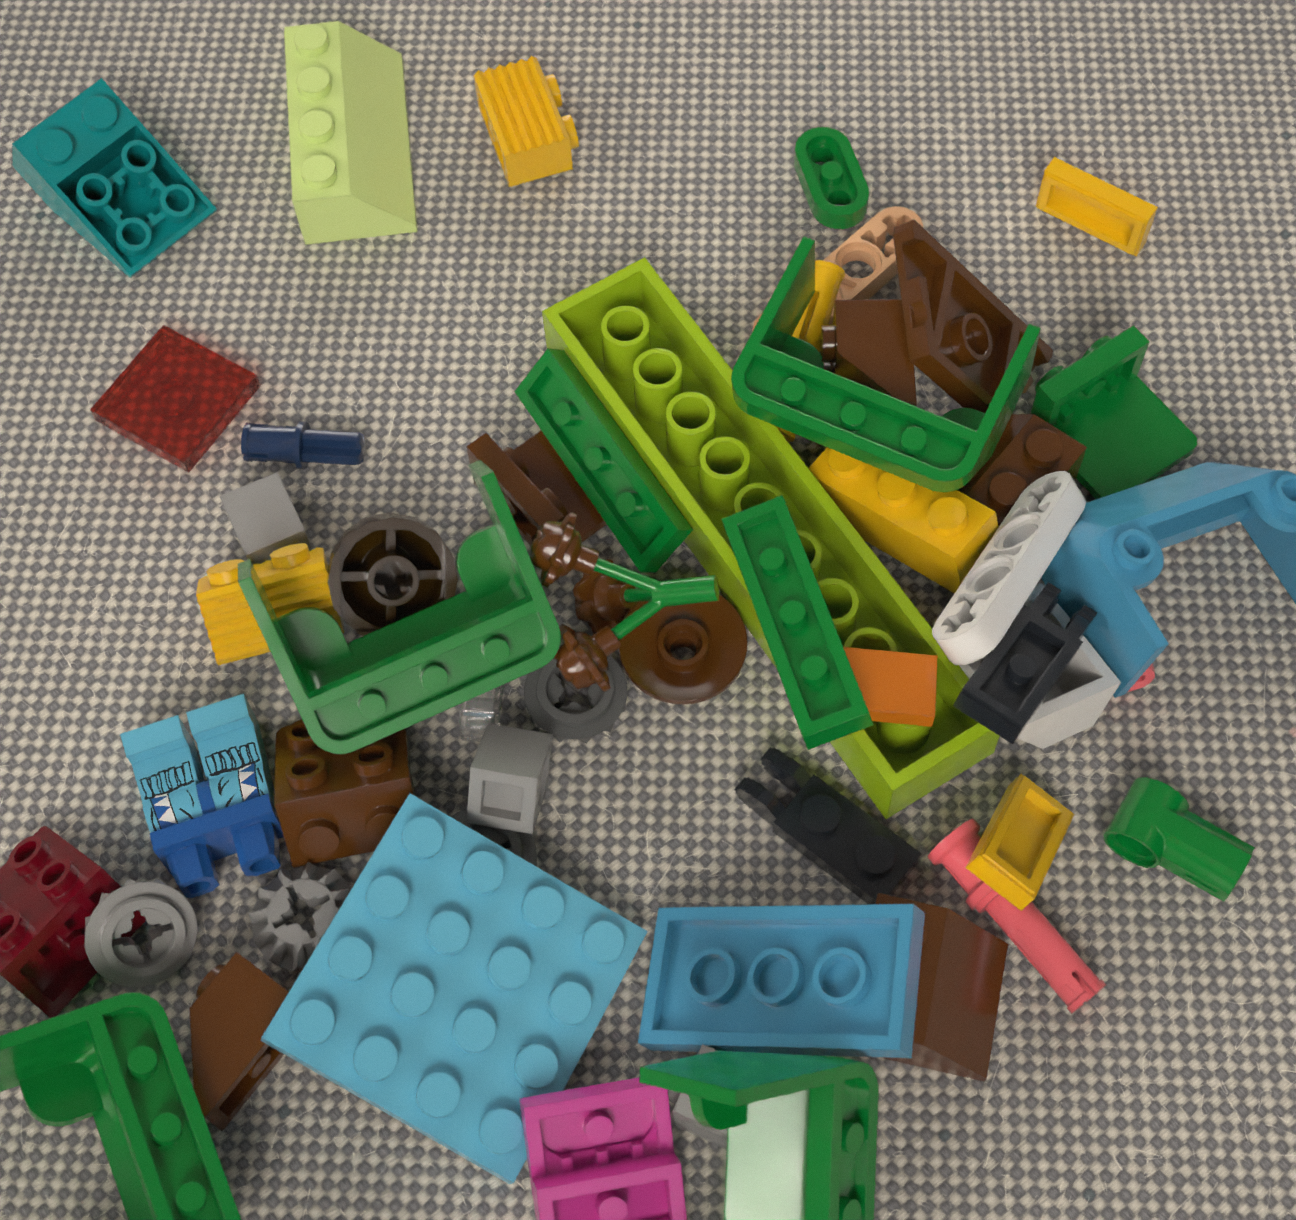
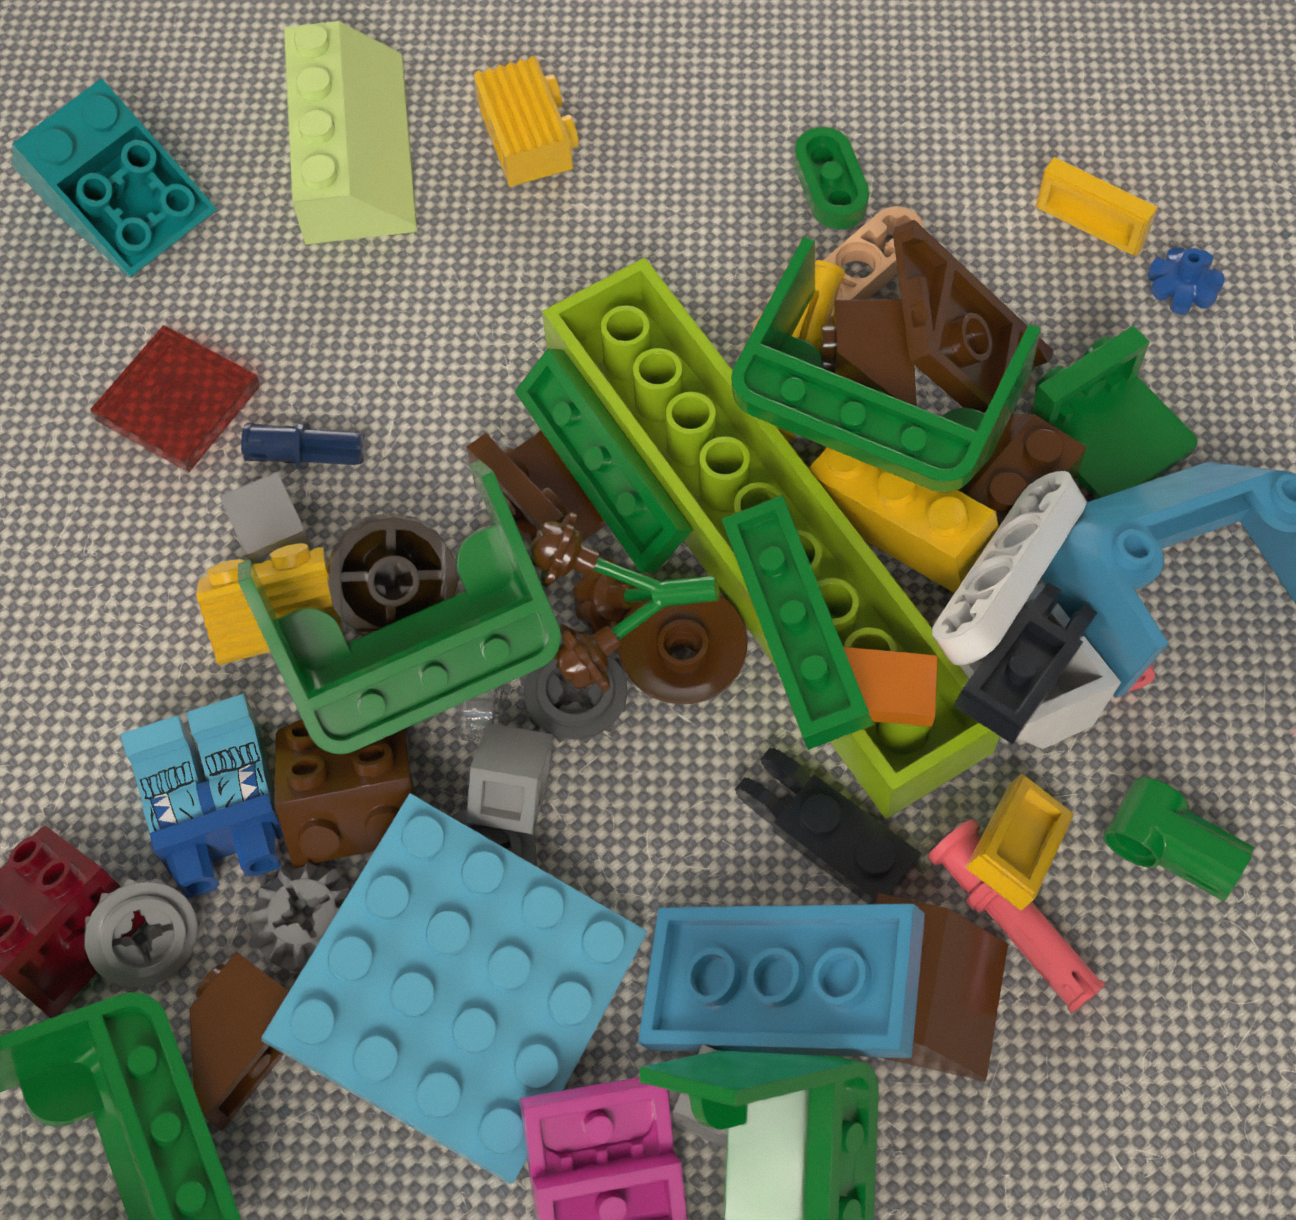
none -> blue plant [1148,247,1225,315]

